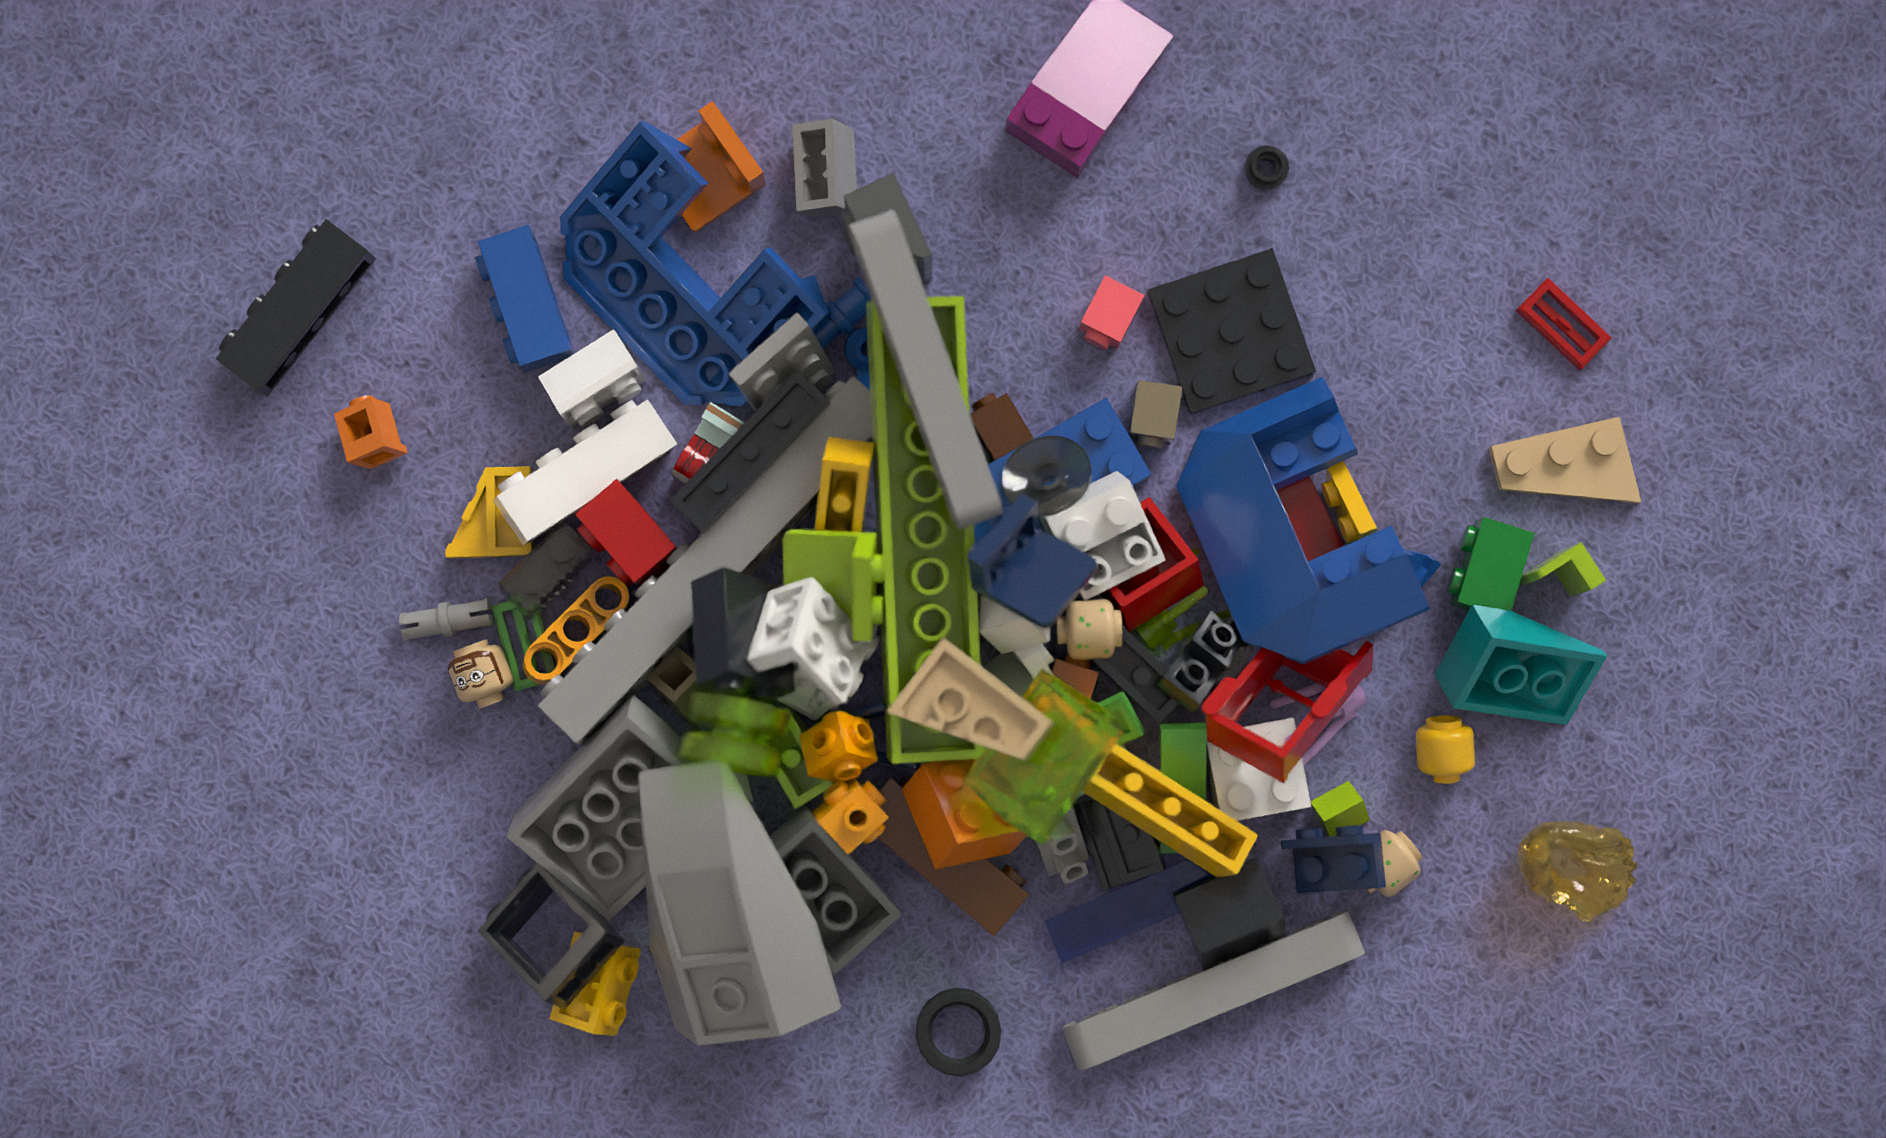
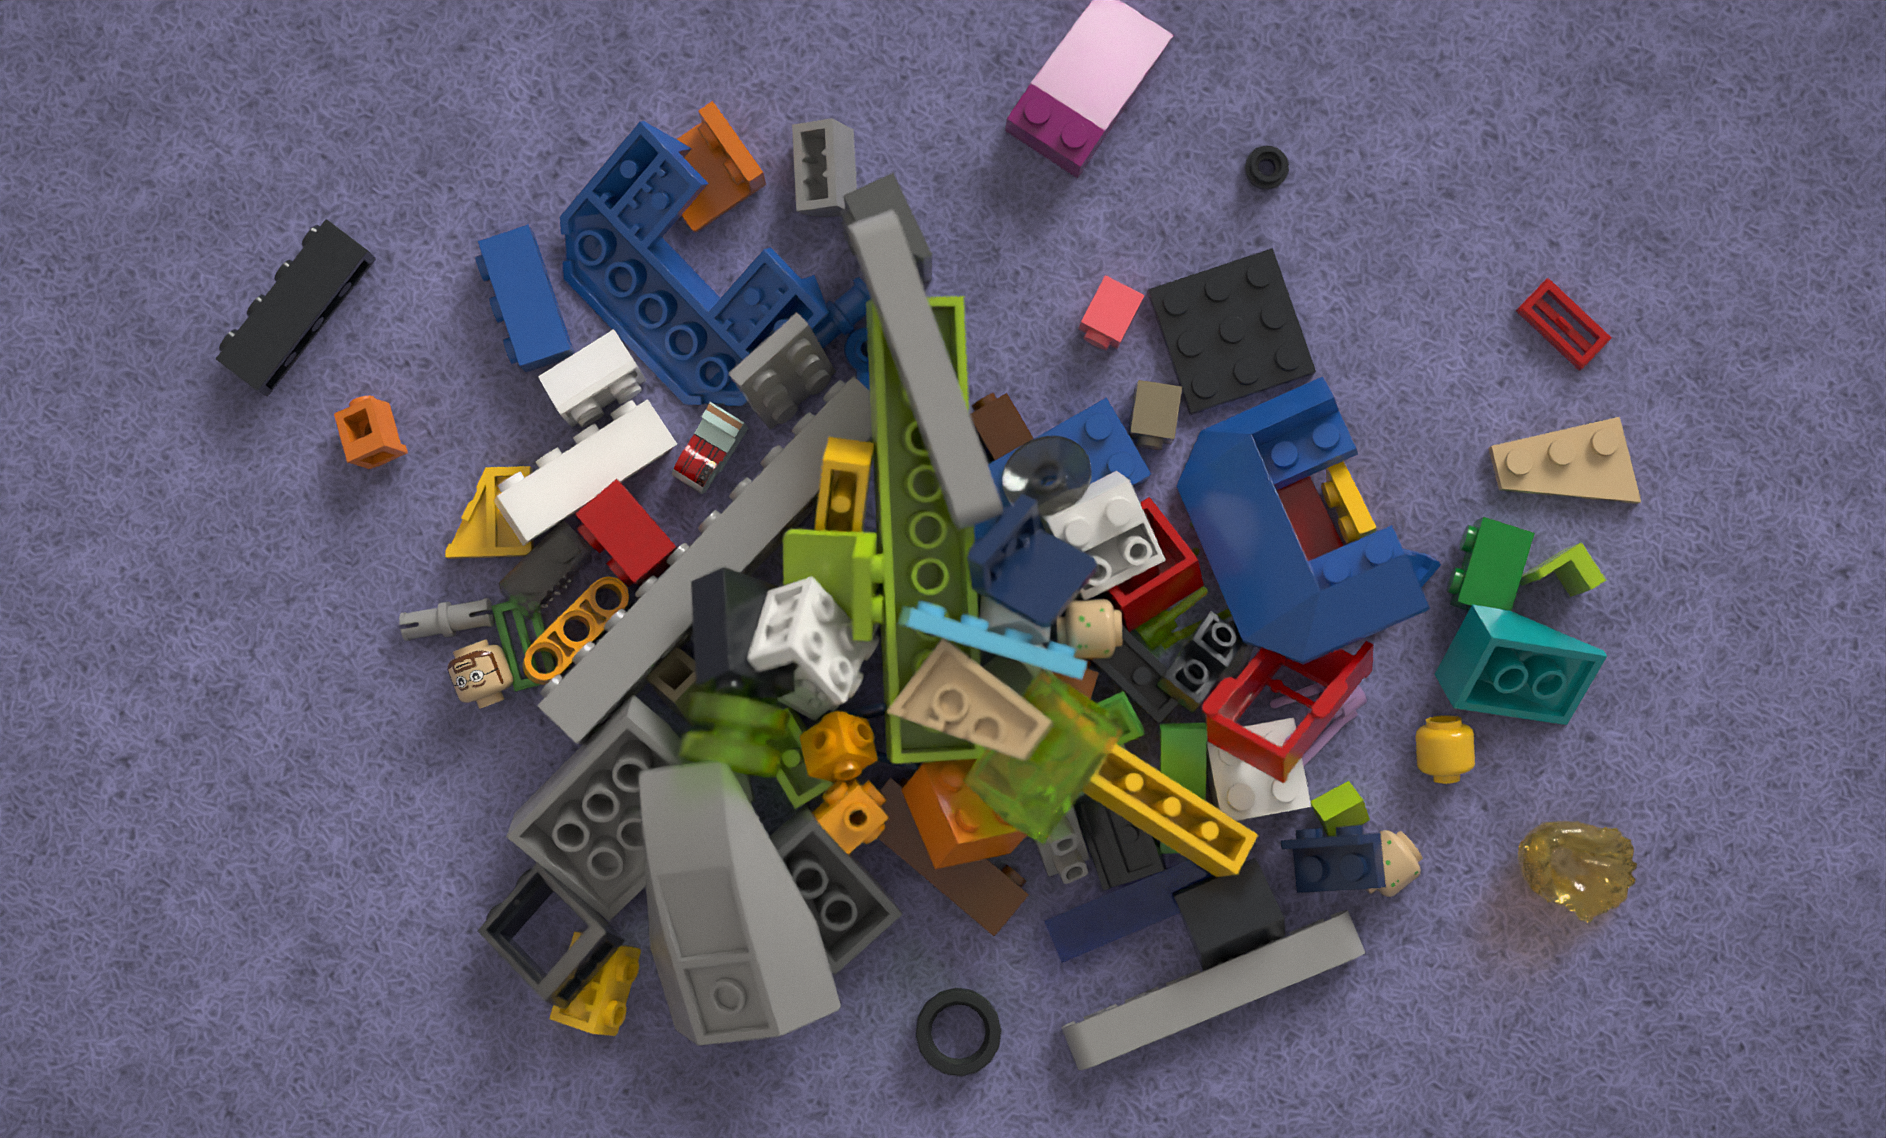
black fence [669,370,831,534] -> none
none -> medium azure plate [898,601,1087,679]

